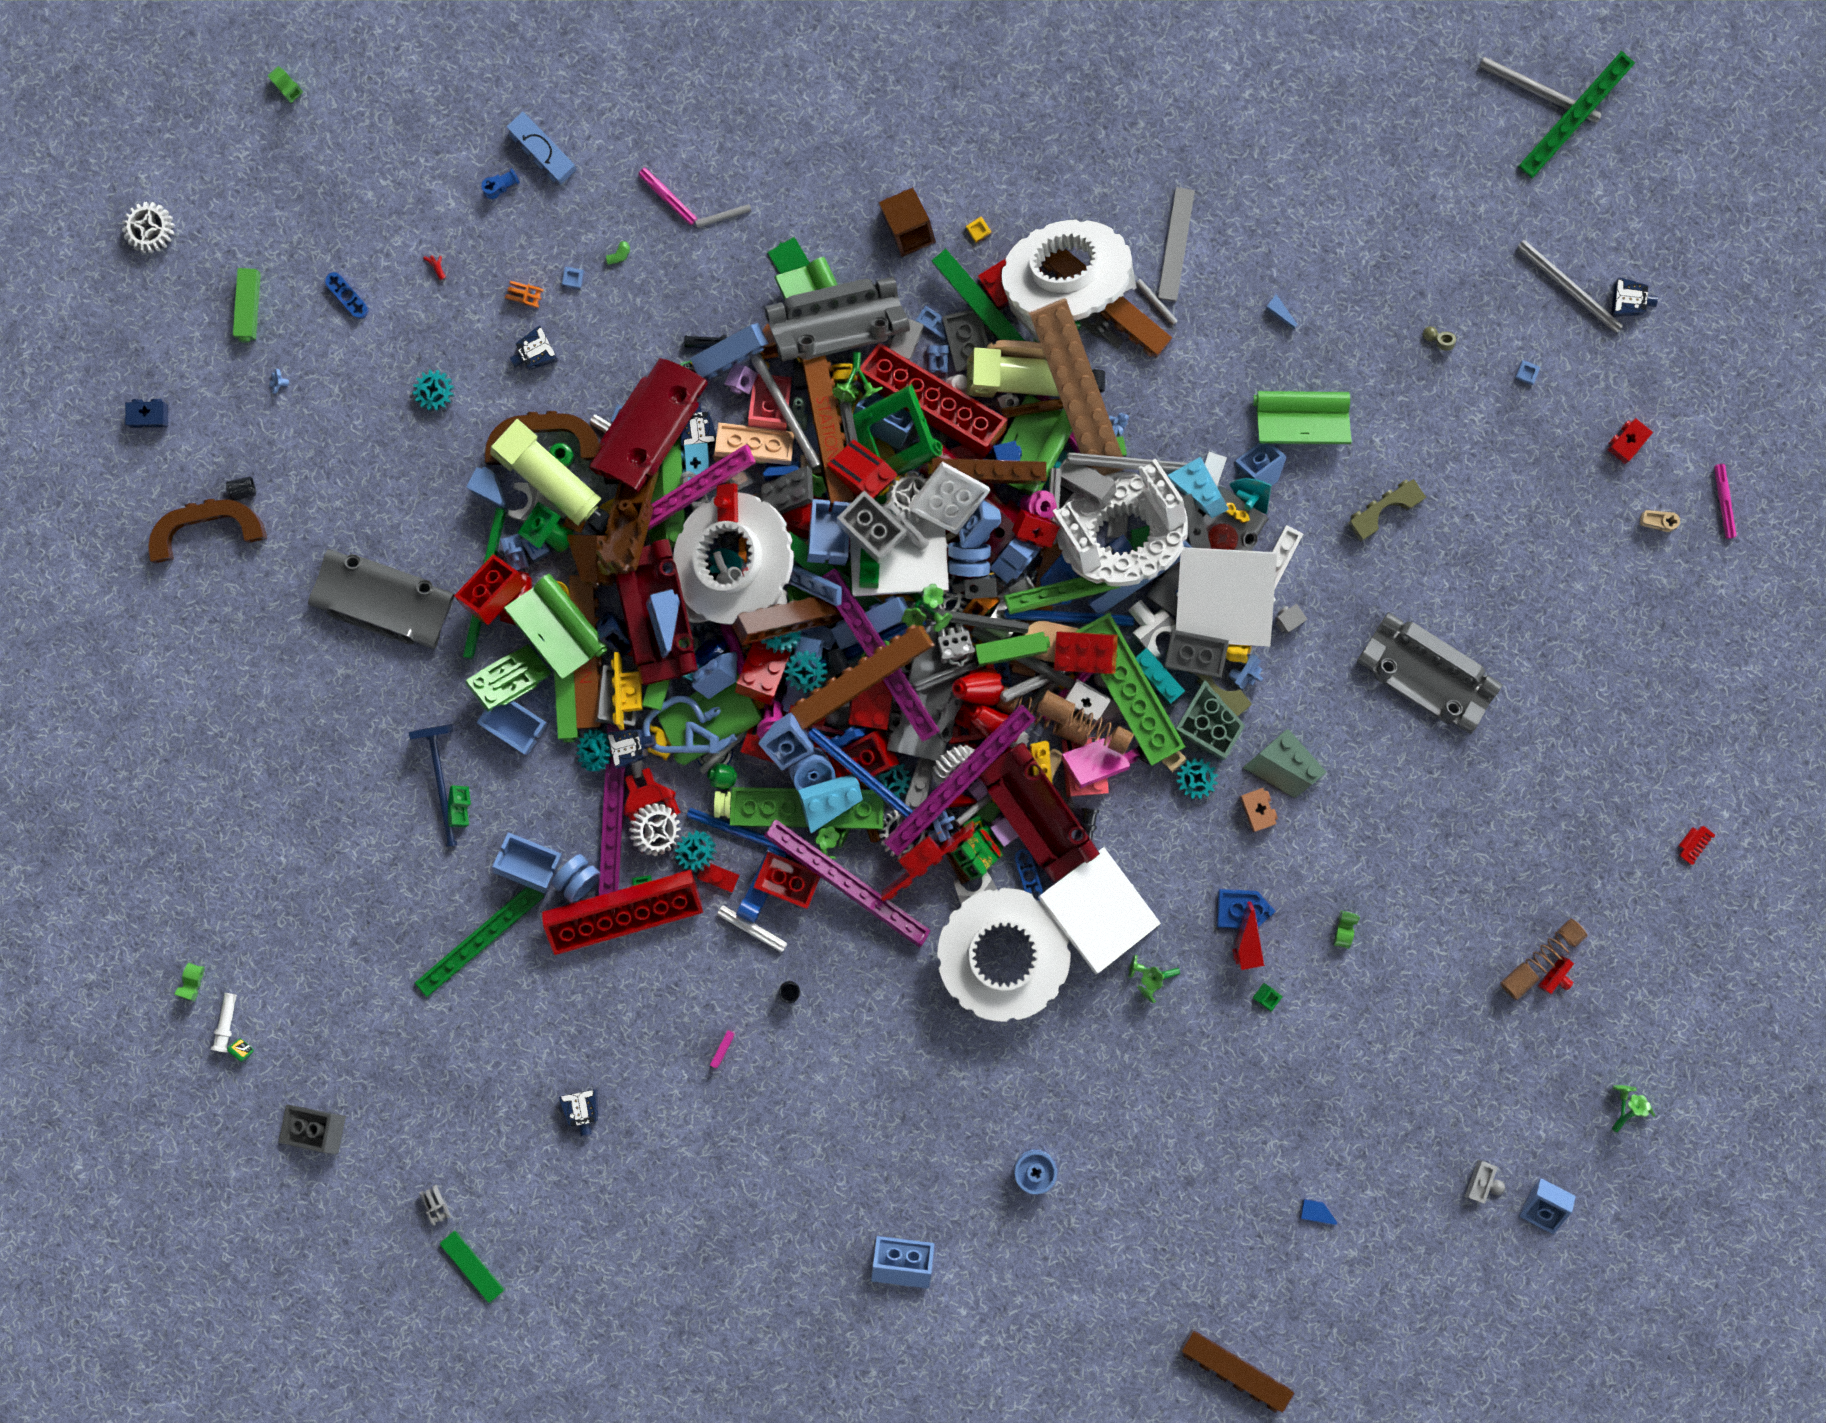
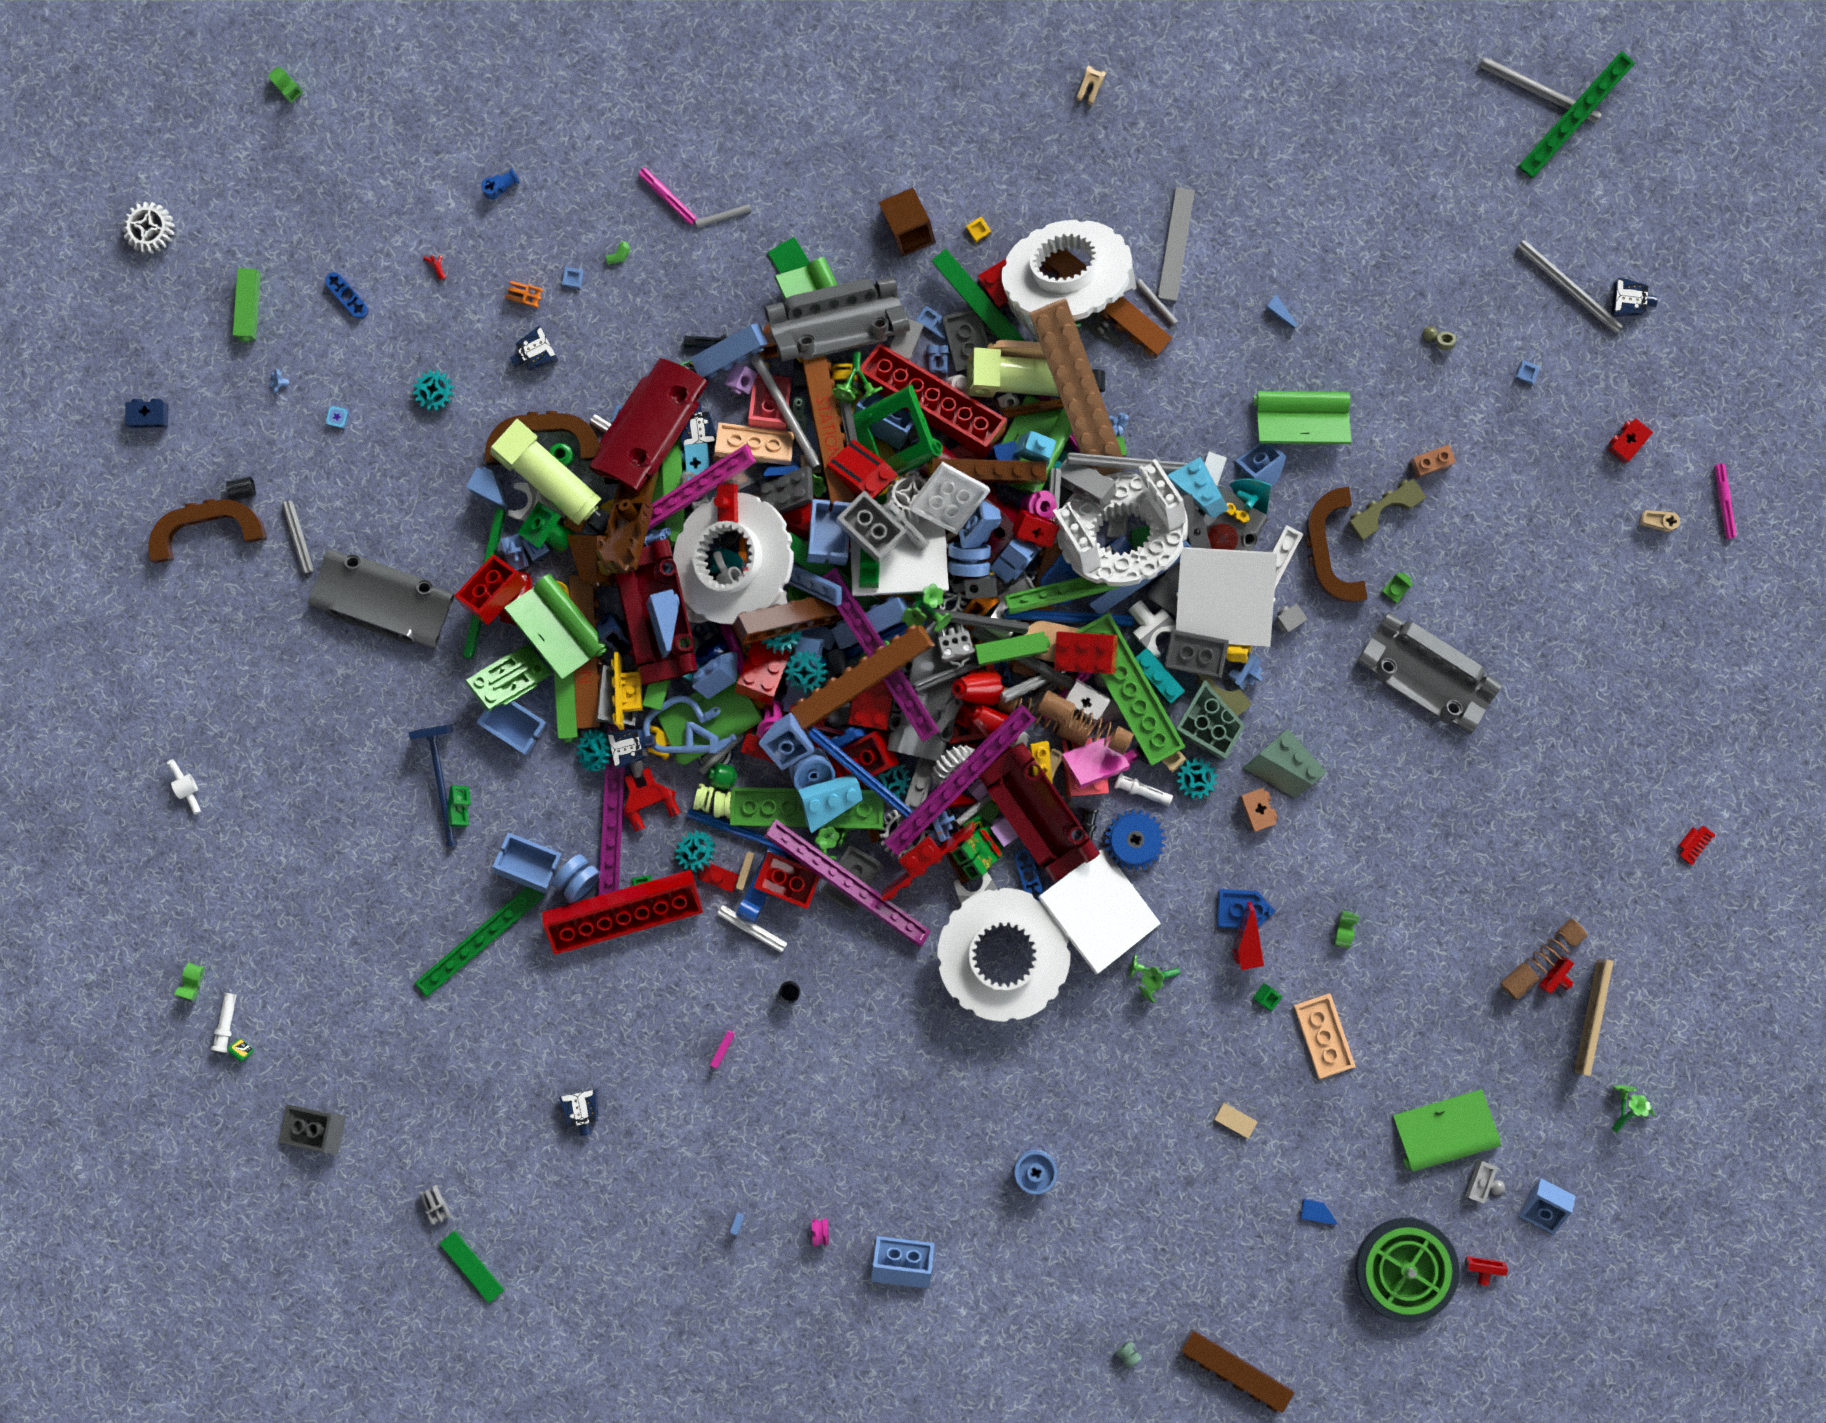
medium blue brick [506,112,577,185] -> none
white gear [629,803,681,856] -> none
none -> white piece [167,759,201,815]
none -> light grey axle [282,501,314,574]
none -> tile [325,405,350,429]
none -> medium blue piece [643,528,671,547]
none -> yellowish green wheel [693,783,715,813]
none -> medium blue tile [730,1213,745,1235]
none -> tan tile [736,852,755,891]
none -> dark pink wheel [812,1218,829,1246]
none -> dark grey plate [820,844,883,914]
none -> medium azure torso [1014,431,1056,468]
none -> tan piece [1076,65,1106,106]
none -> blue gear [1104,809,1166,870]
none -> white pin [1114,772,1173,807]
none -> sand green wheel [1115,1341,1142,1369]
none -> tan tile [1214,1102,1257,1139]
none -> light nougat tile [1293,993,1355,1079]
none -> reddish brown arch [1305,487,1368,603]
none -> bright green wheel [1355,1218,1460,1322]
none -> bright green bracket [1381,572,1413,603]
none -> bright green door [1393,1089,1501,1173]
none -> nougat brick [1410,445,1456,479]
none -> red tile [1465,1256,1508,1286]
none -> tan tile [1574,959,1614,1076]

